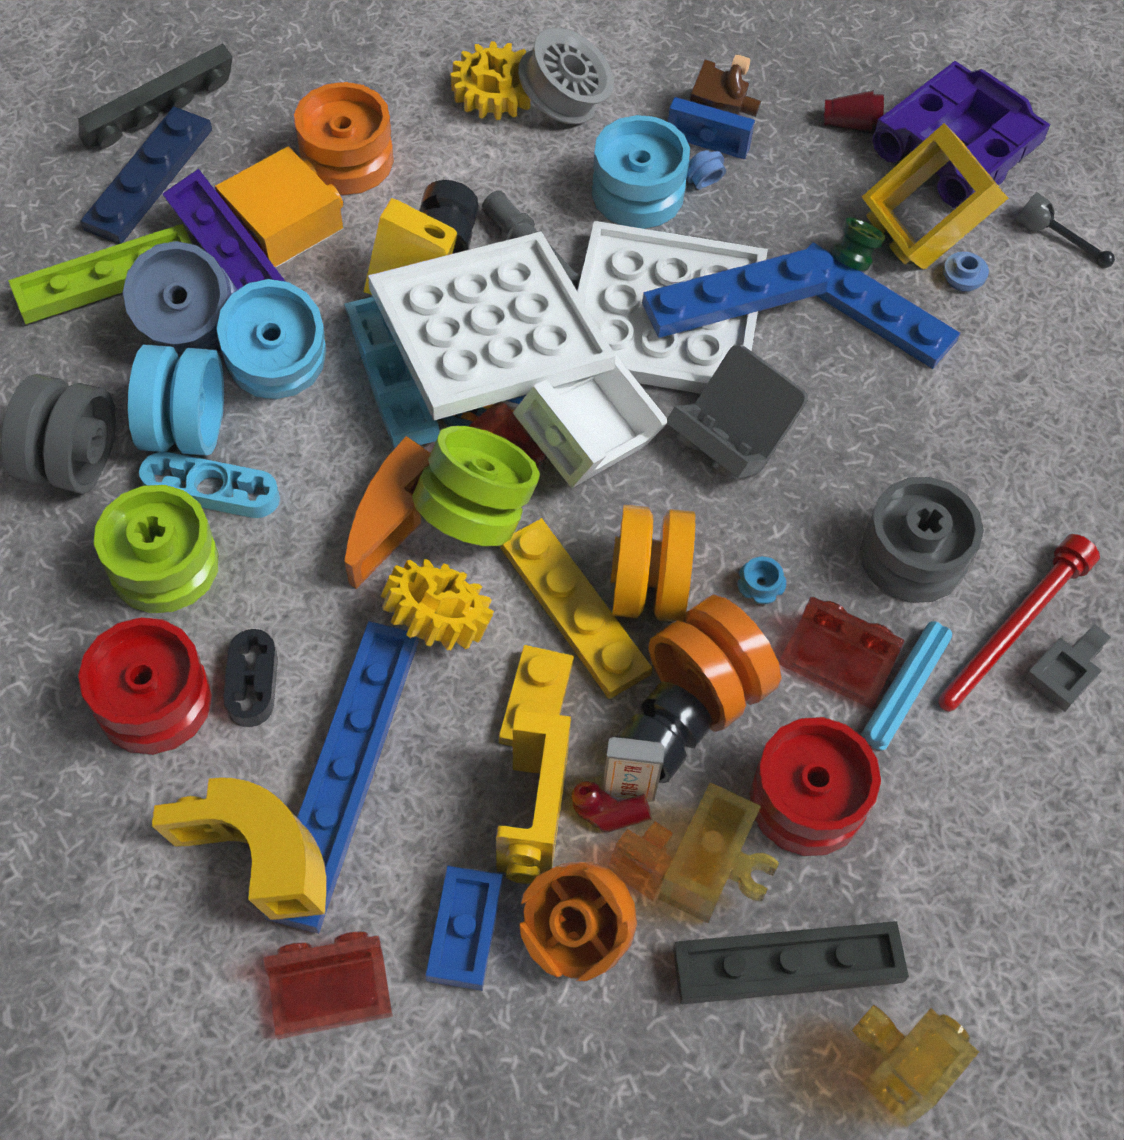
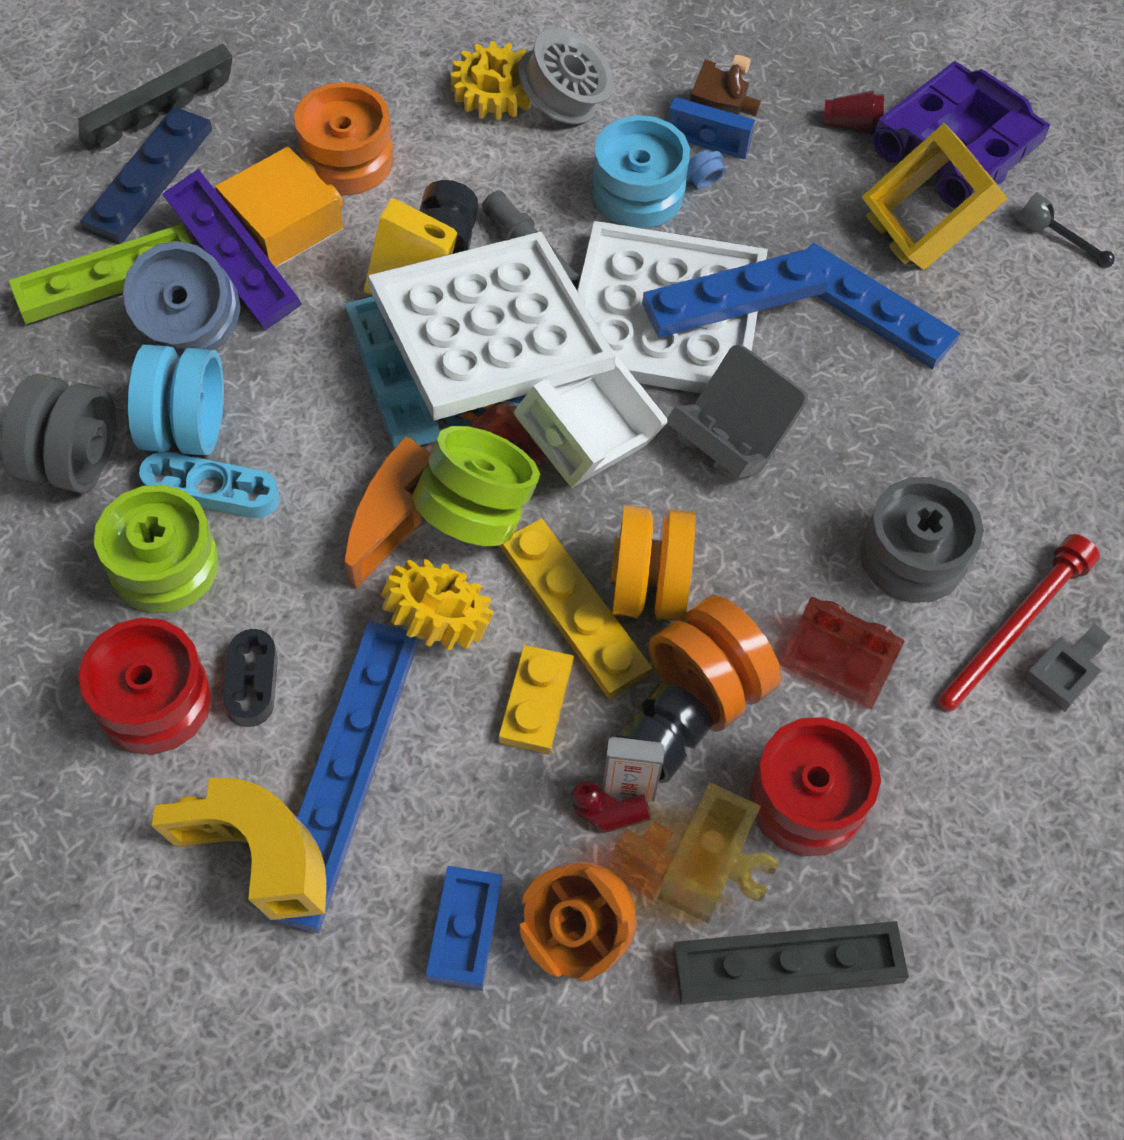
medium azure wheel [217,279,326,399] -> none
clear red bracket [263,931,393,1039] -> none
yellow panel [496,709,571,884] -> none
dark azure plate [737,556,786,604] -> none
dark green wheel [829,217,885,271] -> none
clear yellow brick [852,1005,979,1127] -> none
medium azure axle [861,621,952,751] -> none
medium blue plate [943,252,989,291] -> none

